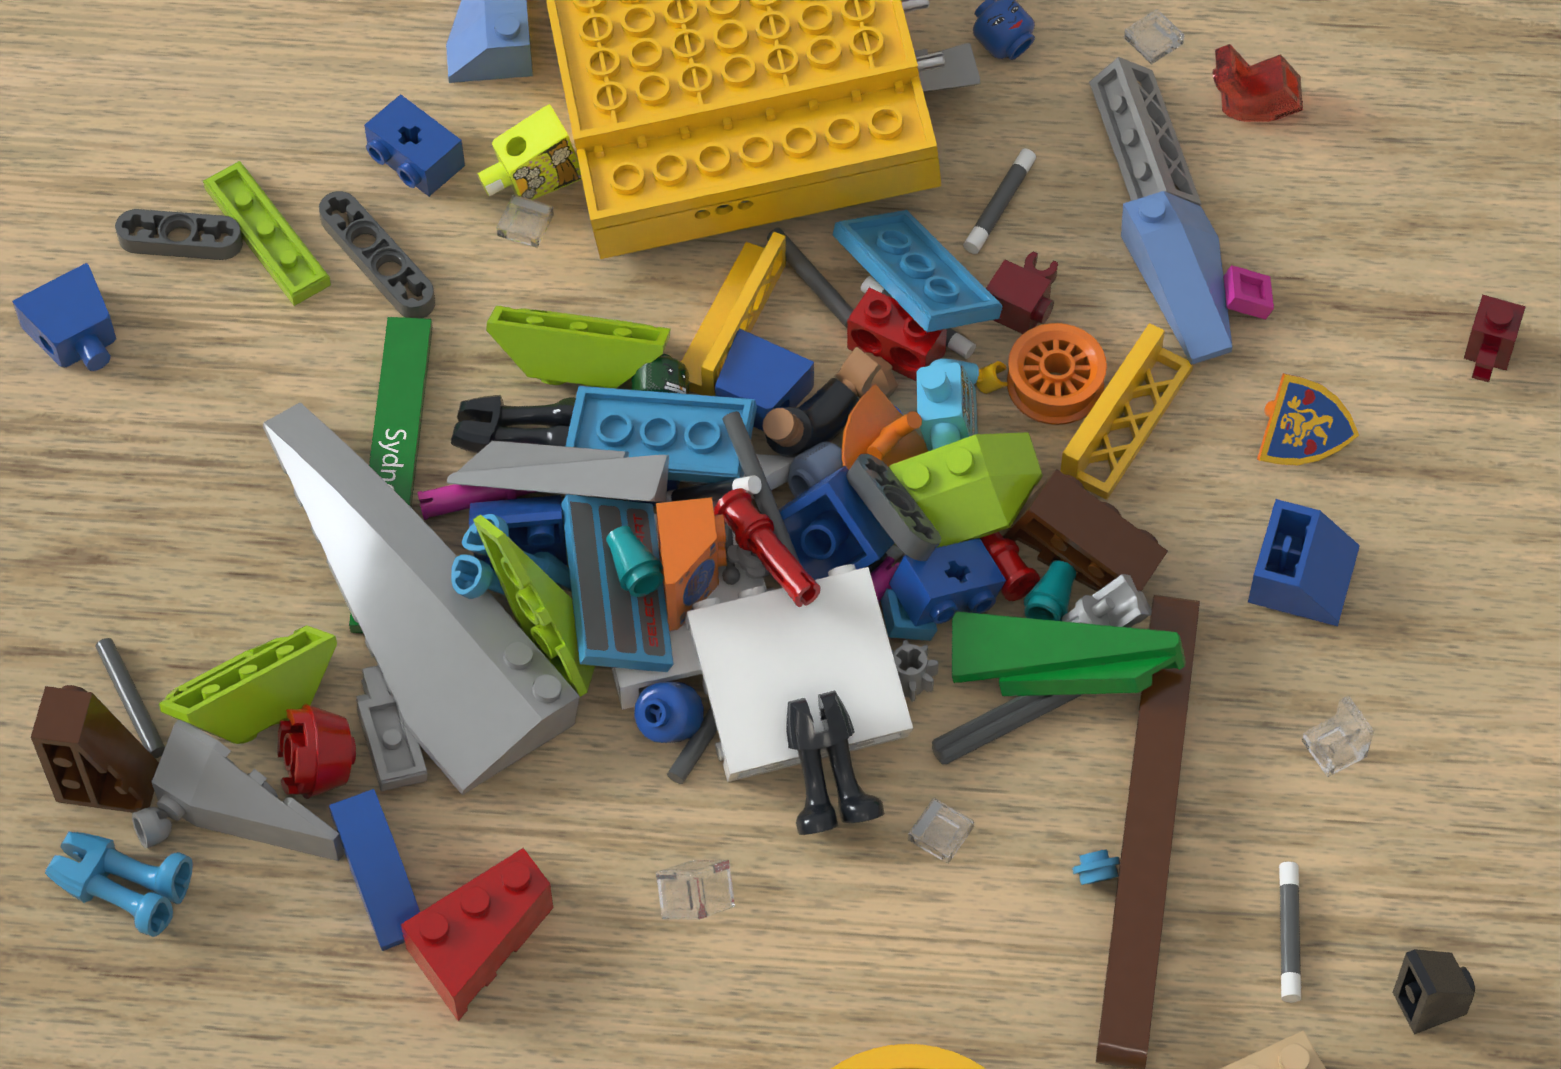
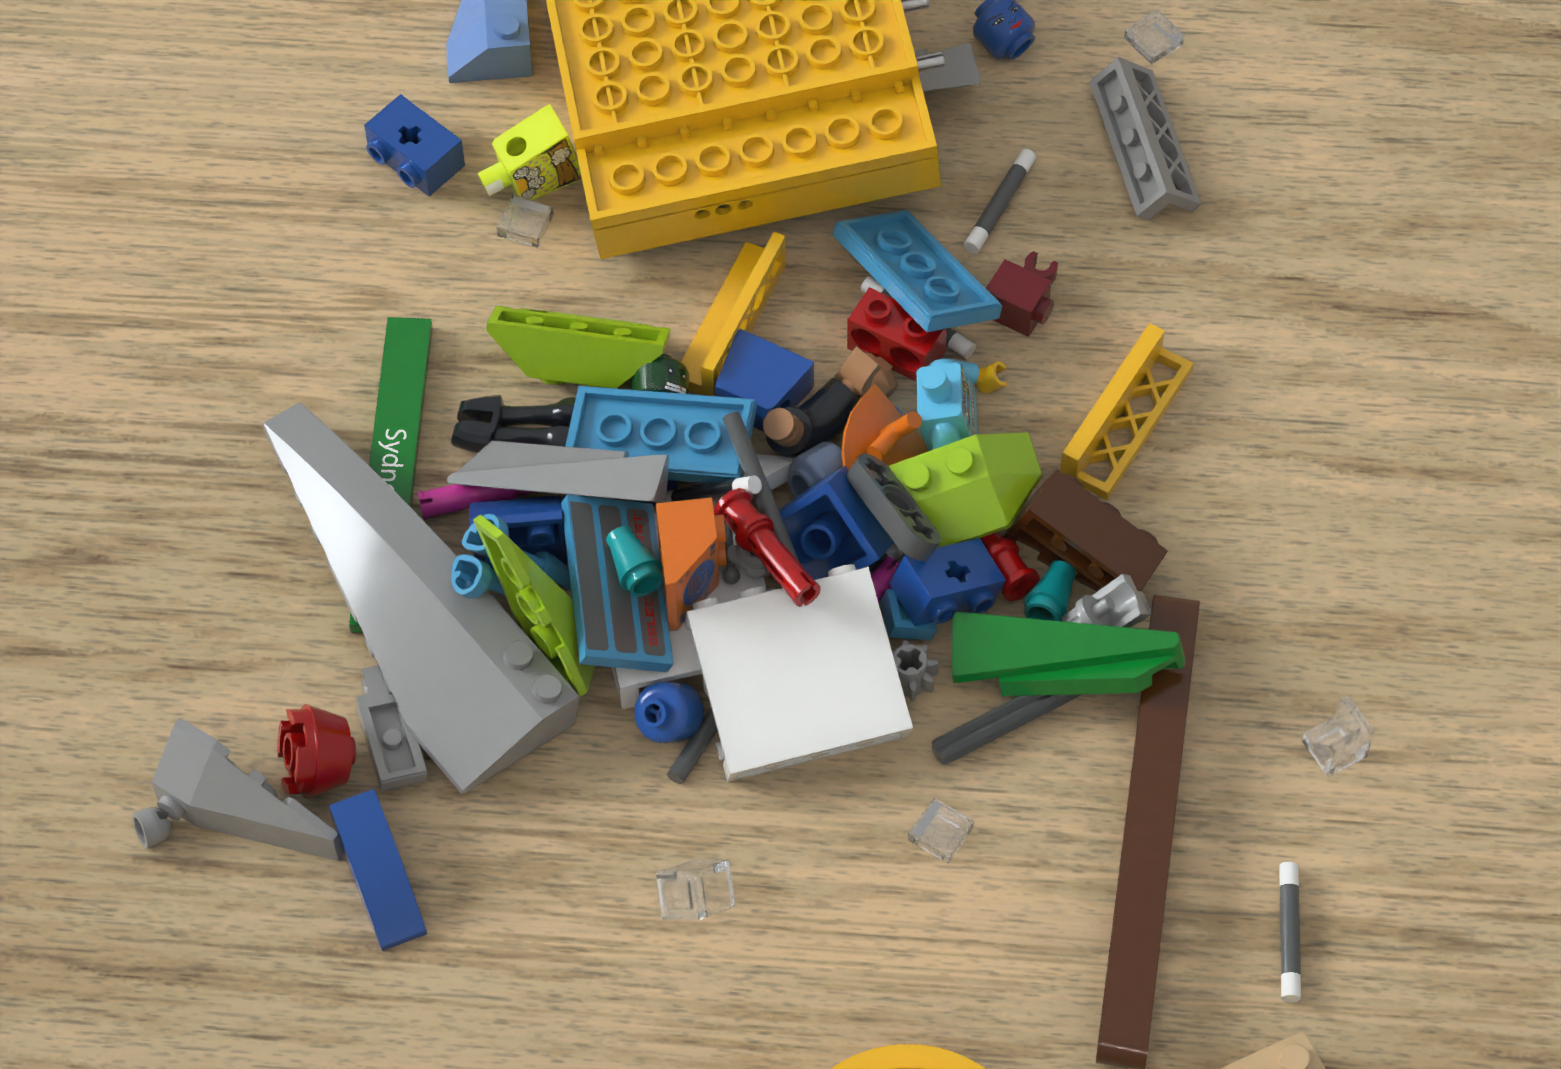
blue torso [12,263,117,371] -> none
reddish brown wedge [31,685,159,813] -> none
dark azure piece [45,831,193,937] -> none
dark grey bar [95,638,165,759] -> none
dark grey beam [115,209,243,260] -> none
lime wedge [159,625,337,744] -> none
lime tile [203,161,331,306] -> none
dark grey beam [319,191,435,318] -> none
red wedge [401,847,554,1021] -> none
dark grey bar [767,228,853,328] -> none
black piece [786,690,885,835] -> none
orange wheel [1007,323,1107,425] -> none
dark azure plate [1072,849,1120,885] -> none
medium blue wedge [1121,191,1232,365] -> none
clear red brick [1212,44,1303,122] -> none
dark pink plate [1223,265,1274,320] -> none
blue slope [1248,499,1360,626] -> none
shield [1257,373,1359,465] -> none
black slope [1392,949,1475,1034] -> none
dark red brick [1464,294,1526,383] -> none

